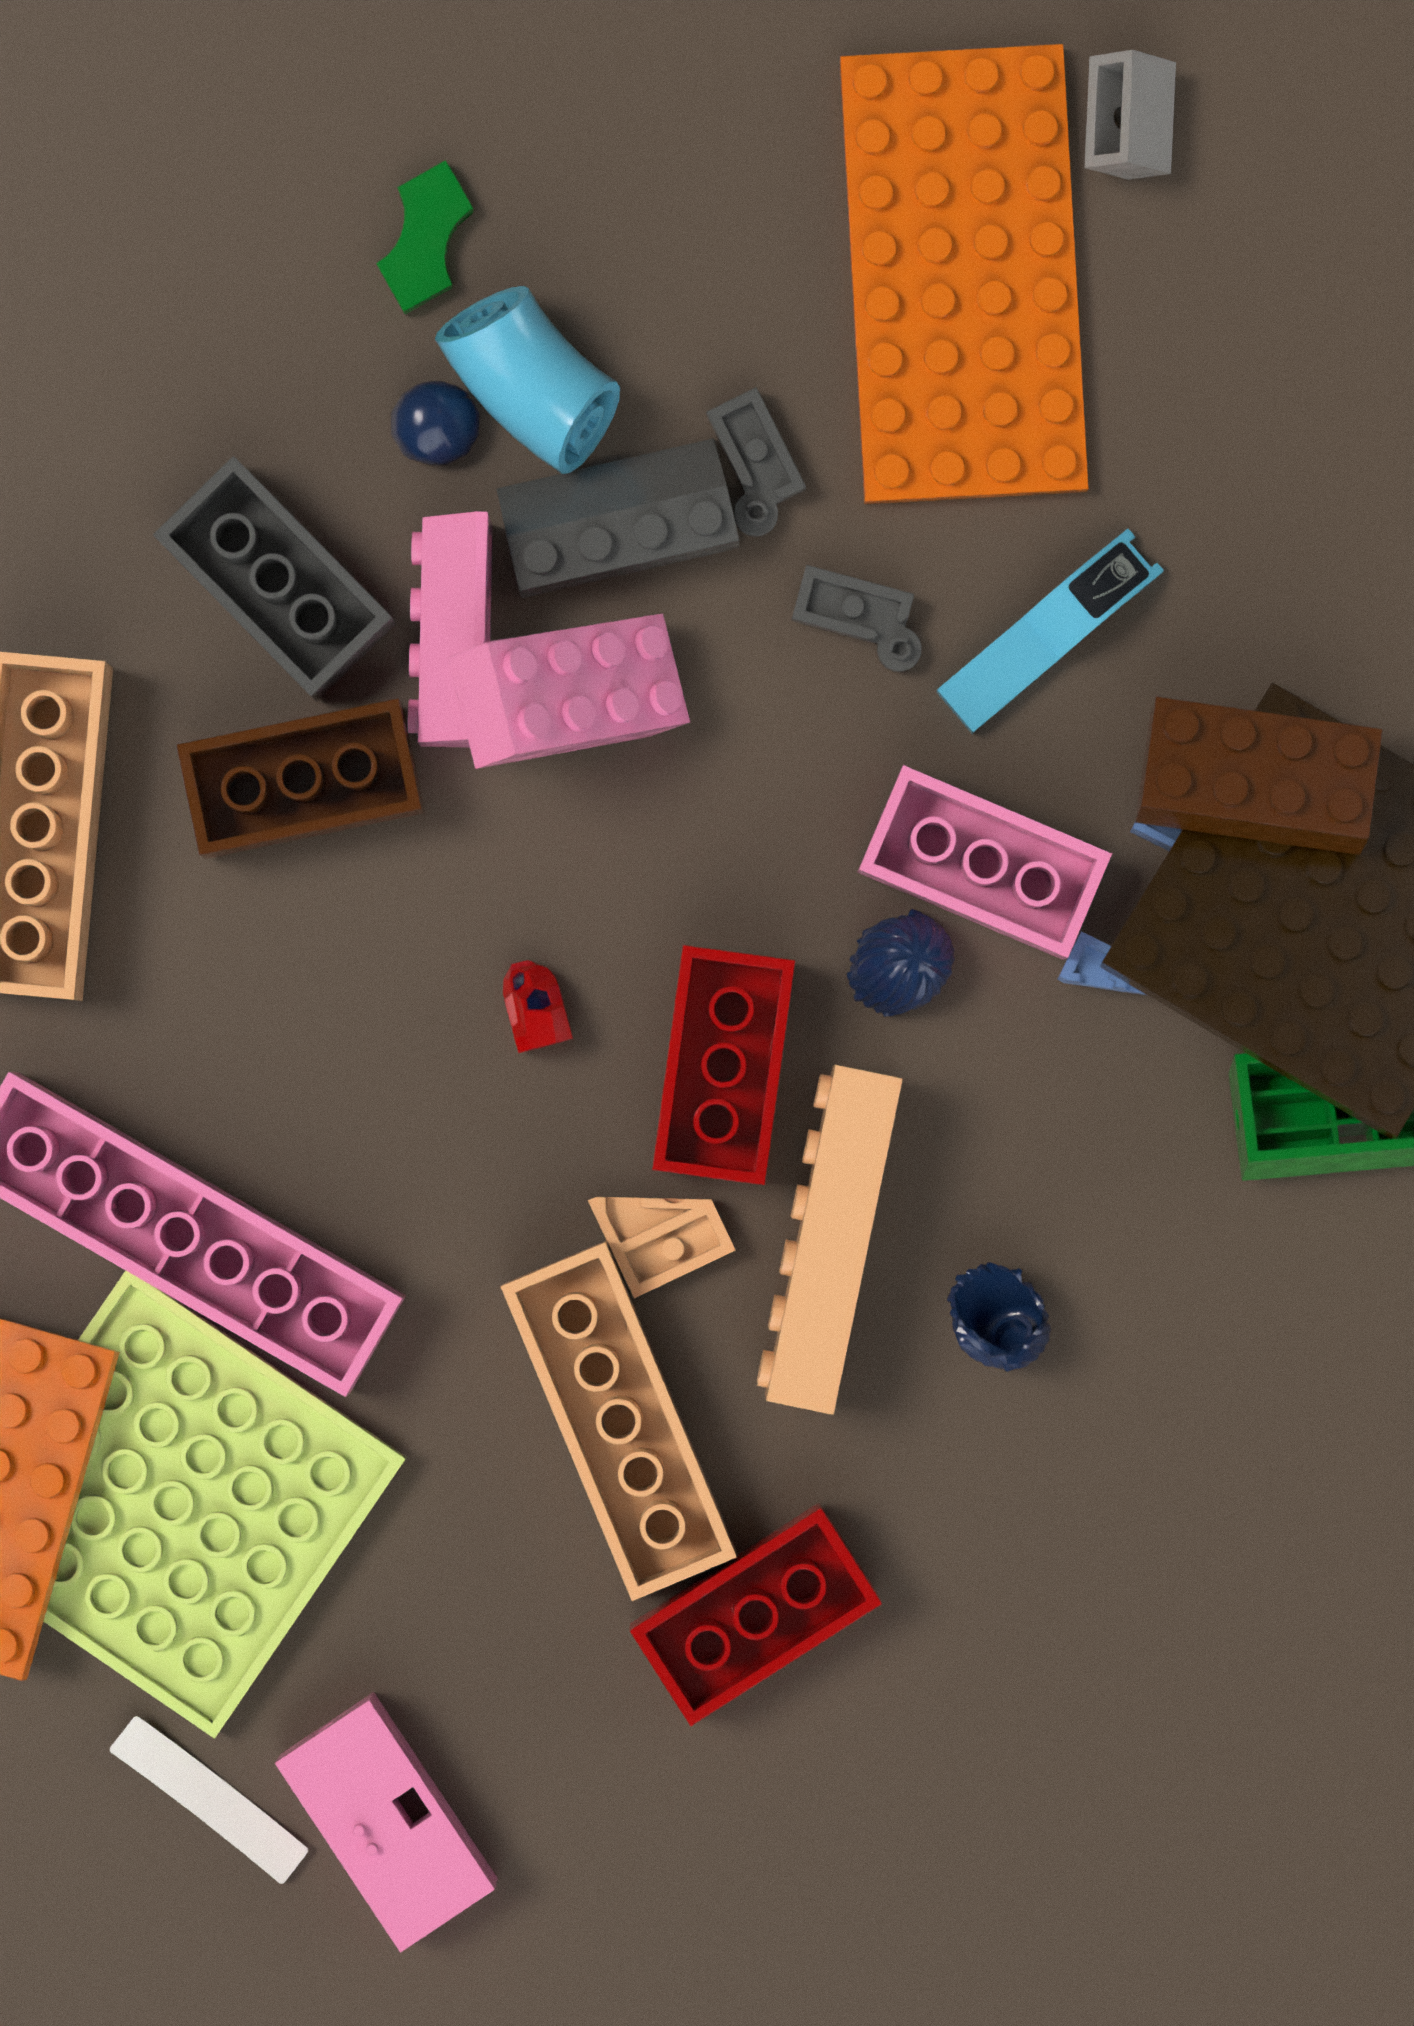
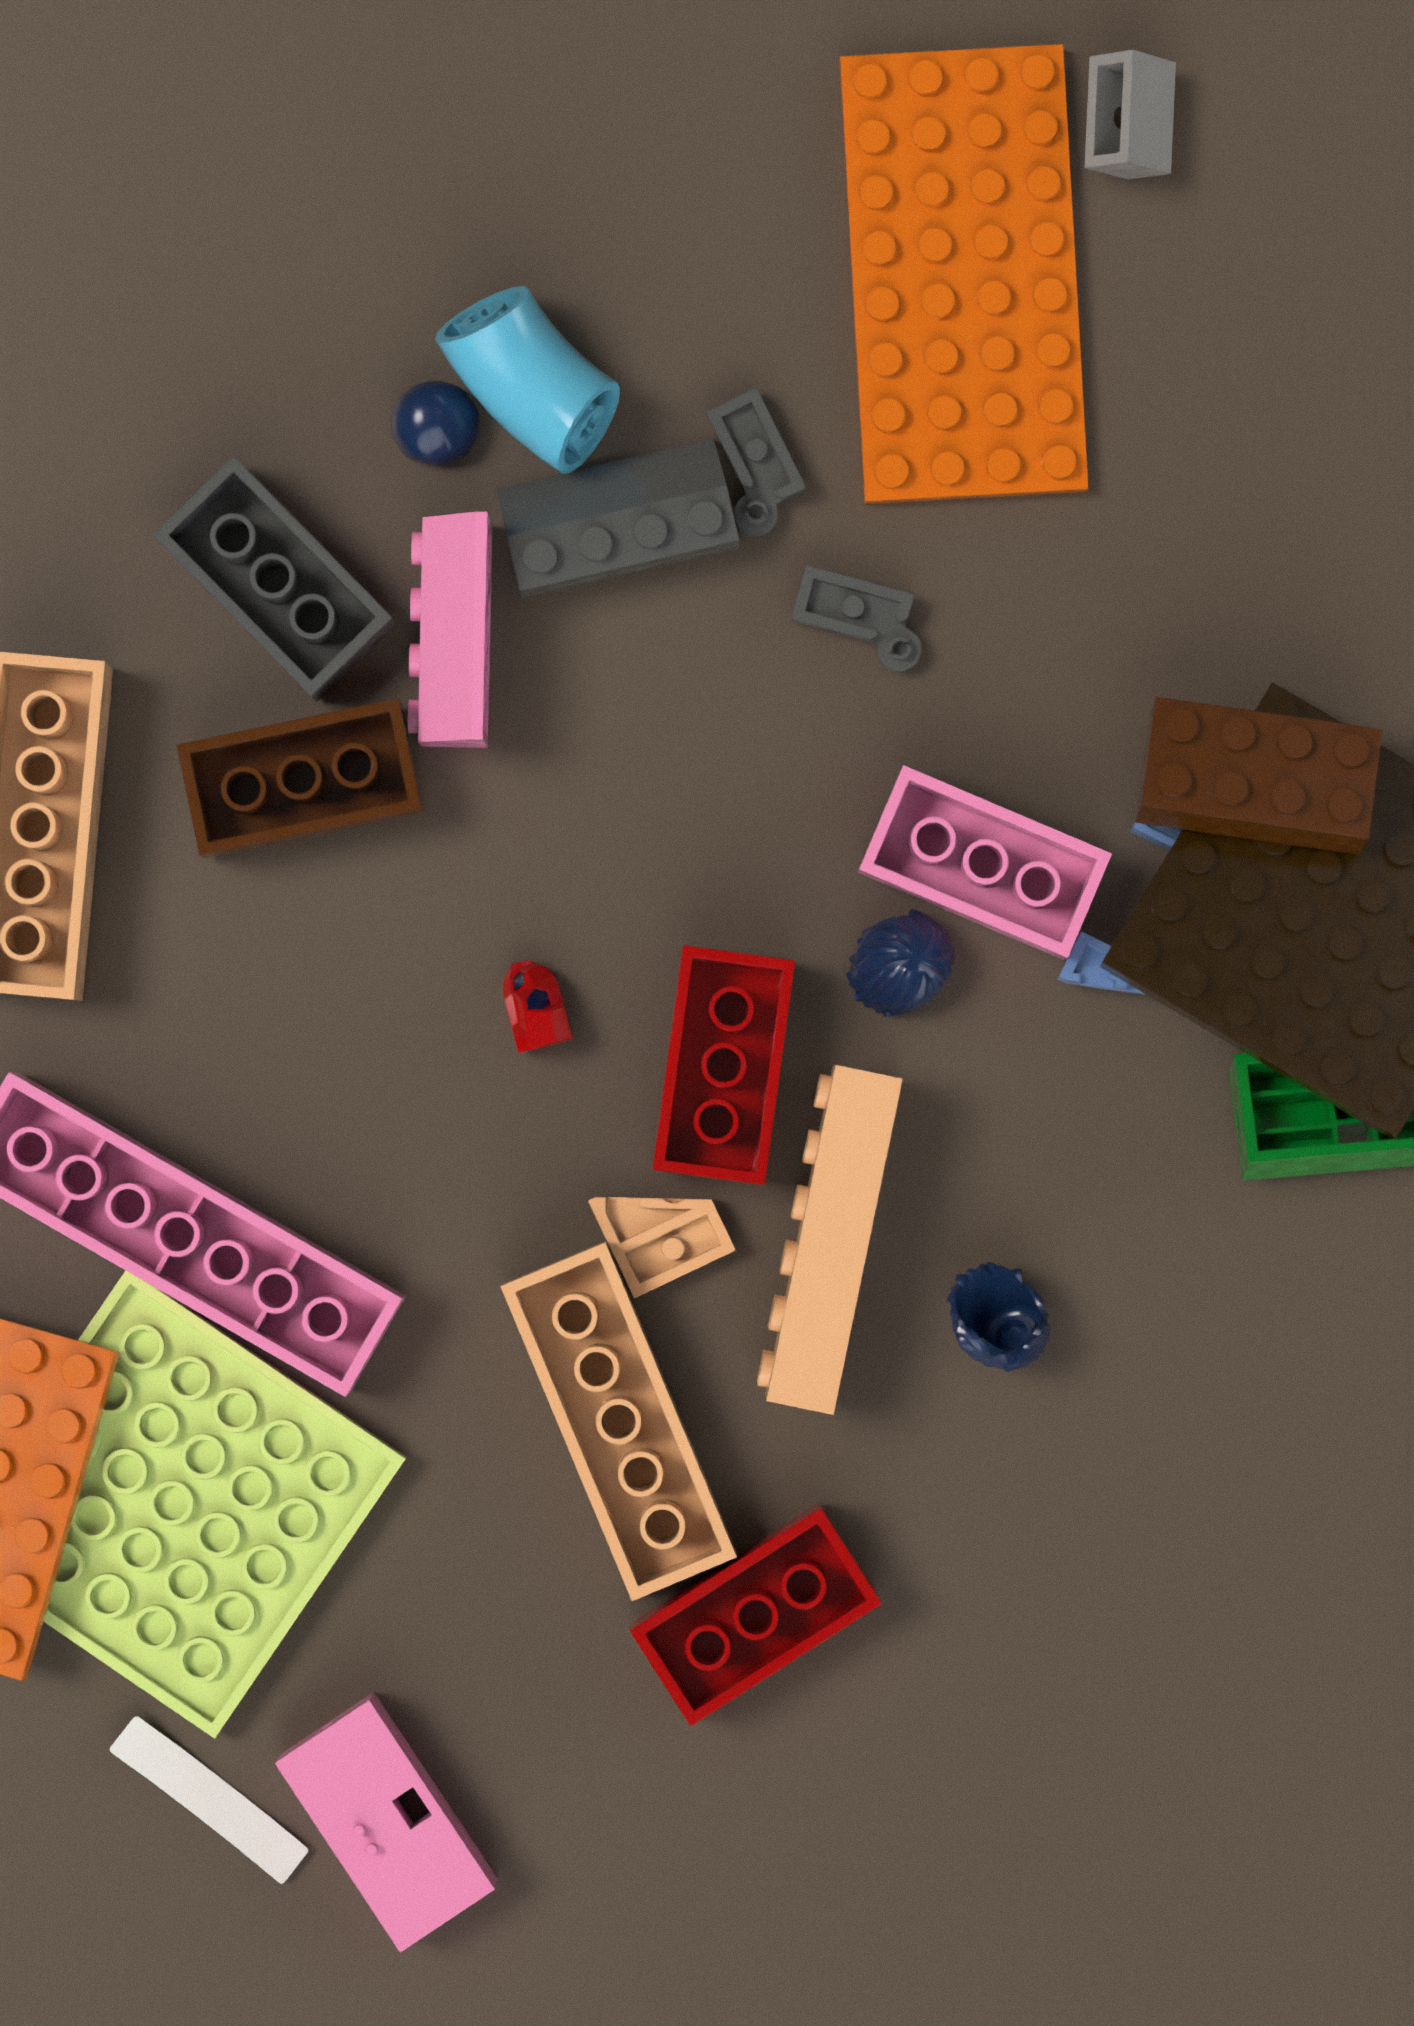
green tile [376,160,474,315] -> none
bright pink brick [448,613,690,769] -> none
medium azure piece [936,529,1164,734] -> none

